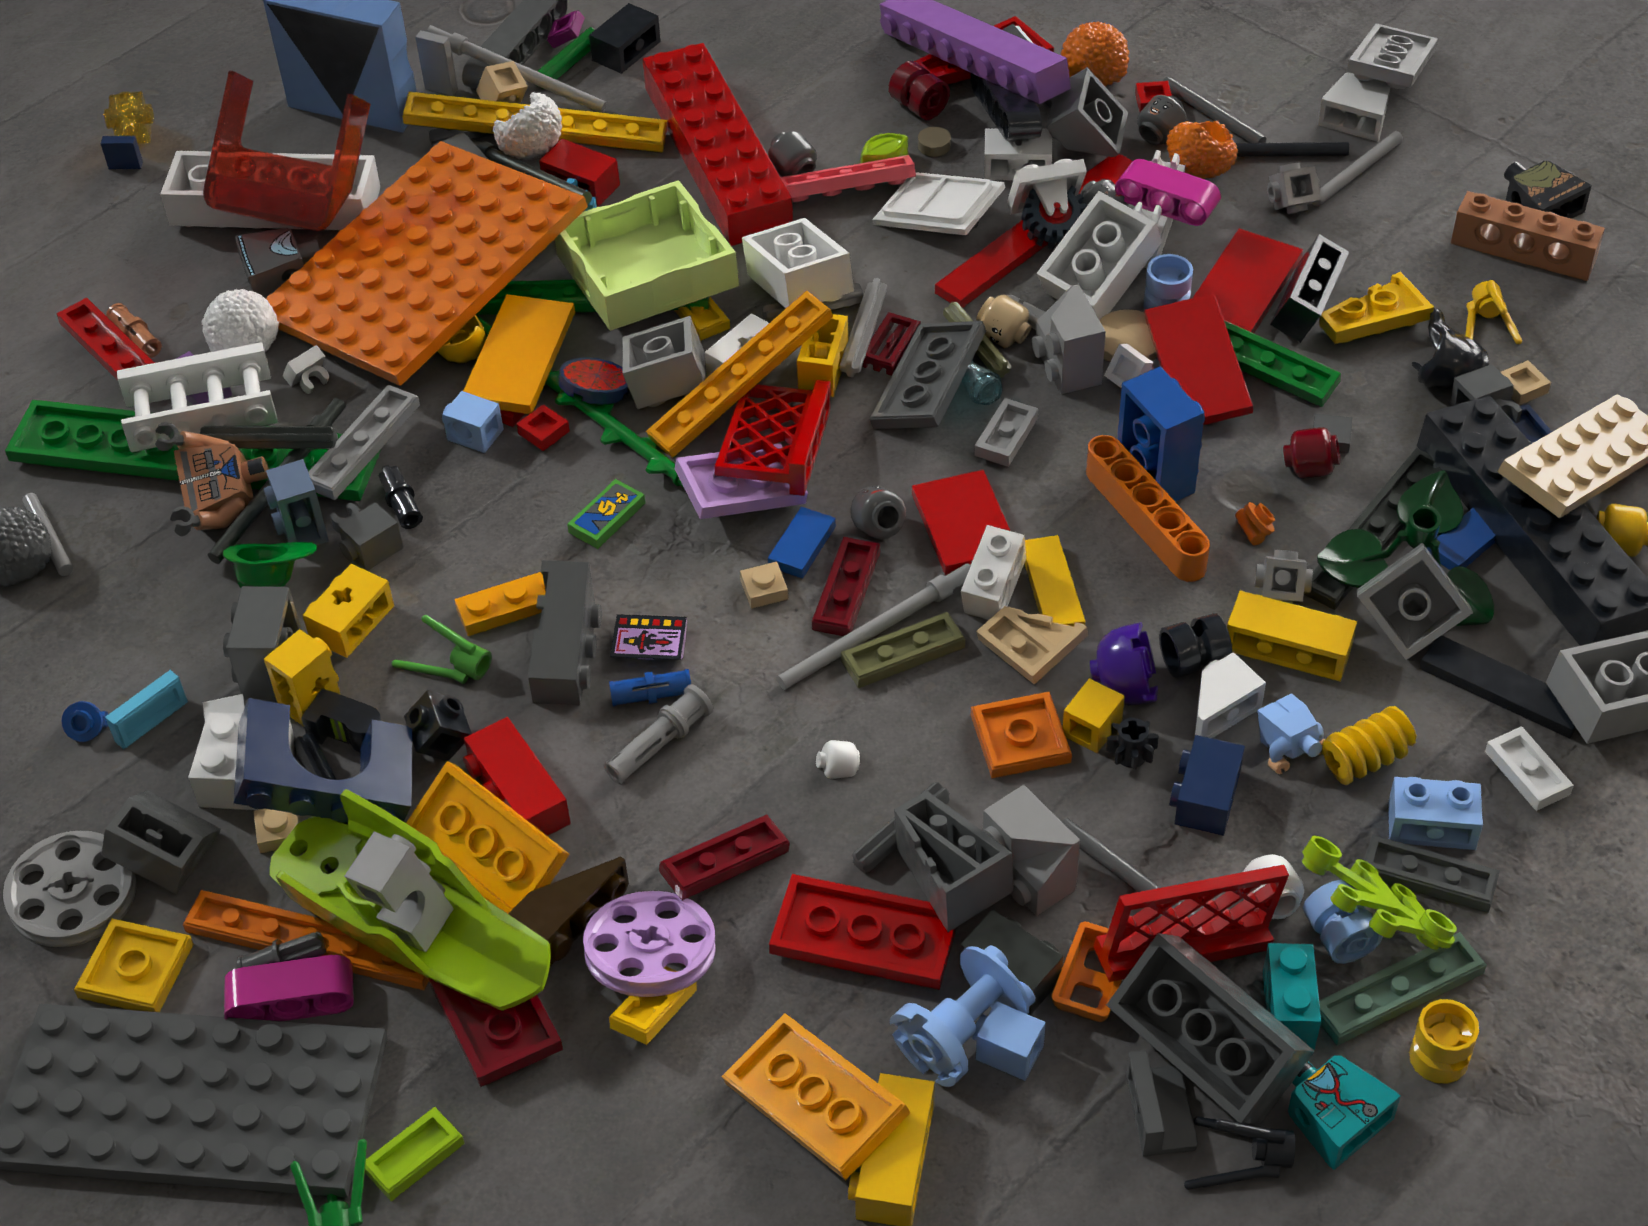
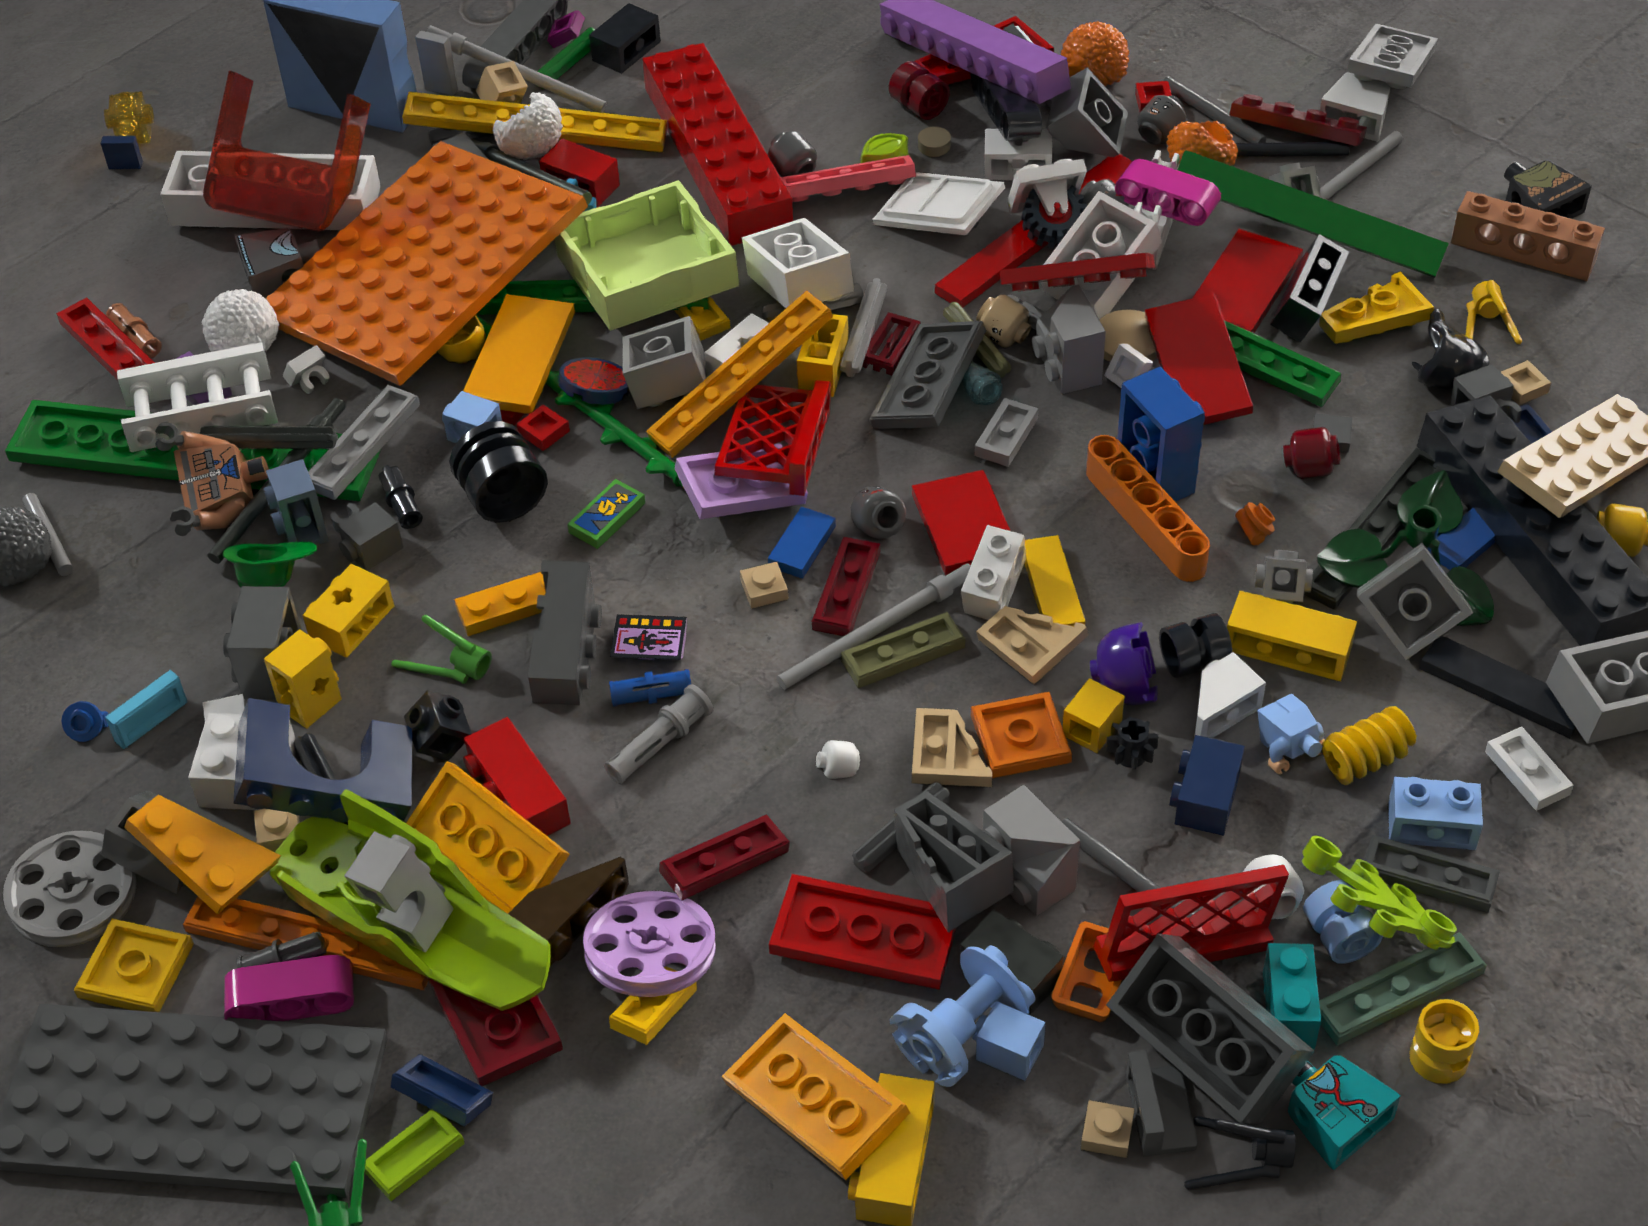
black leg [301,688,382,753] -> none
light blue wheel [1143,254,1193,309] -> none
none -> light orange wing [124,794,281,914]
none -> dark blue tile [390,1054,493,1127]
none -> black wheel [449,421,548,523]
none -> tan wing [912,708,992,787]
none -> red plate [1000,253,1155,292]
none -> tan plate [1081,1100,1134,1158]
none -> green tile [1177,150,1449,278]
none -> dark red plate [1229,94,1367,146]

